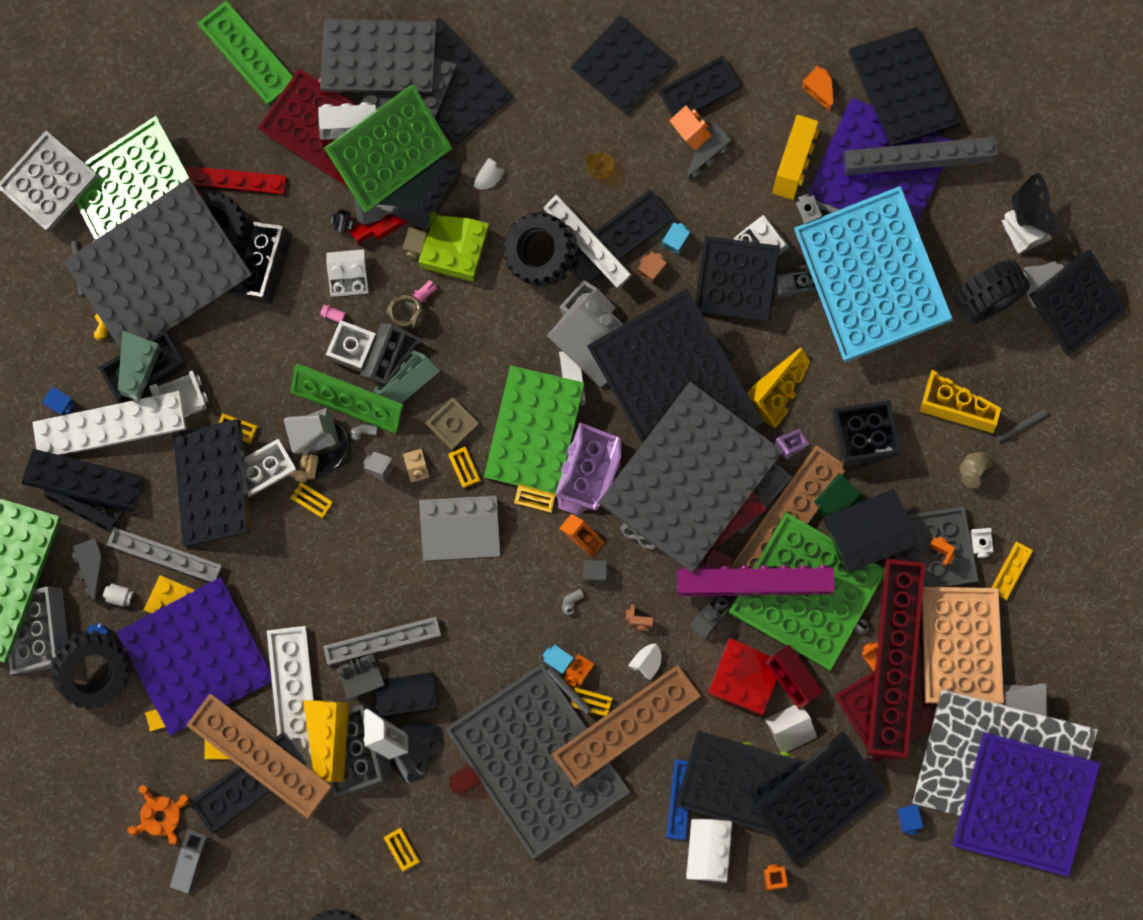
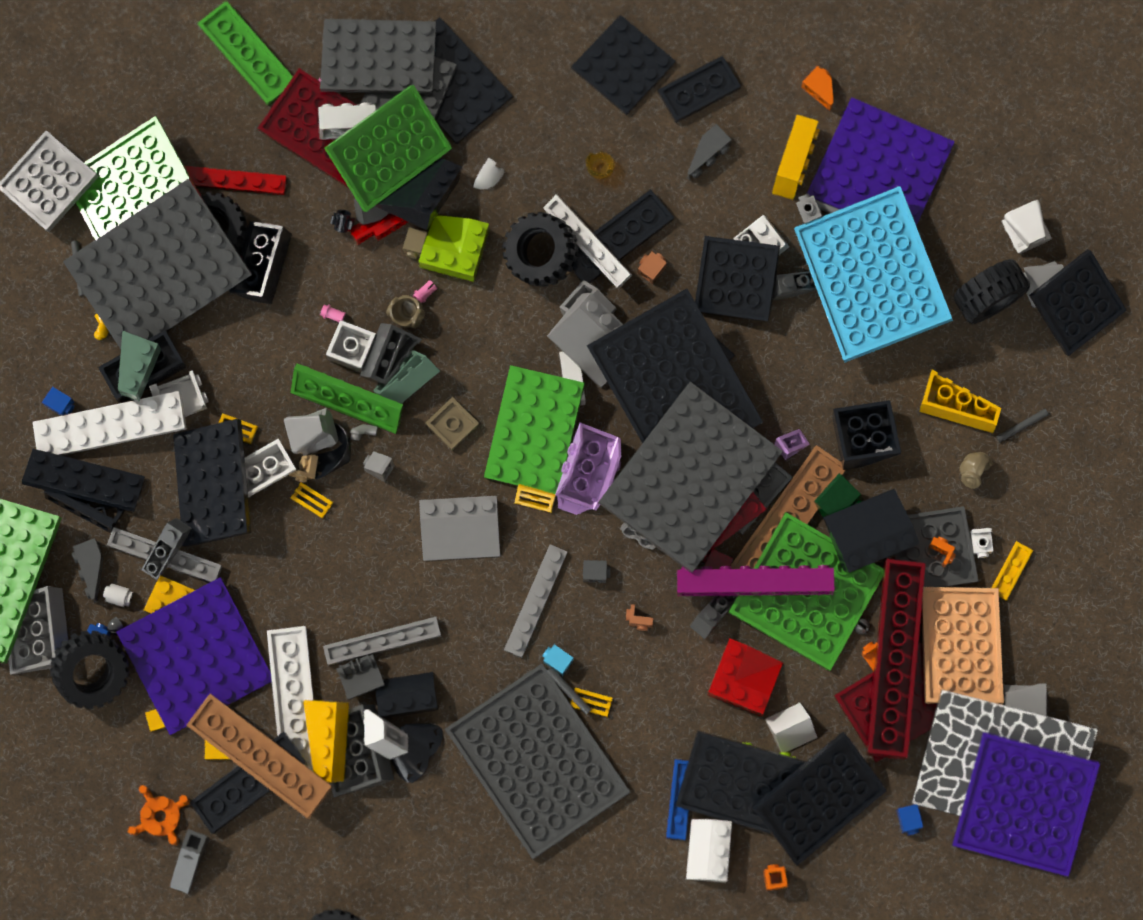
white slope [326,249,368,297] -> none
yellow tile [384,828,420,872] -> none
tan bracket [403,449,429,482] -> none
yellow tile [448,446,481,489] -> none
clear red brick [448,765,480,795] -> none
medium nougat plate [551,665,701,787] -> none
orange slope [559,514,605,557] -> none
light grey arm [562,589,584,615] -> none
orange bracket [563,654,594,689] -> none
white brick [628,644,662,680] -> none
medium azure brick [662,223,690,255] -> none
orange brick [669,106,712,151] -> none
yellow wedge [747,348,810,428] -> none
dark red brick [765,644,823,710] -> none
dark grey brick [843,137,998,176] -> none
black plate [848,27,961,146] -> none
black piece [1011,173,1058,235] -> none
none -> dark grey hinge [108,617,124,634]
none -> dark grey slope [141,518,192,580]
none -> light grey plate [504,544,568,658]

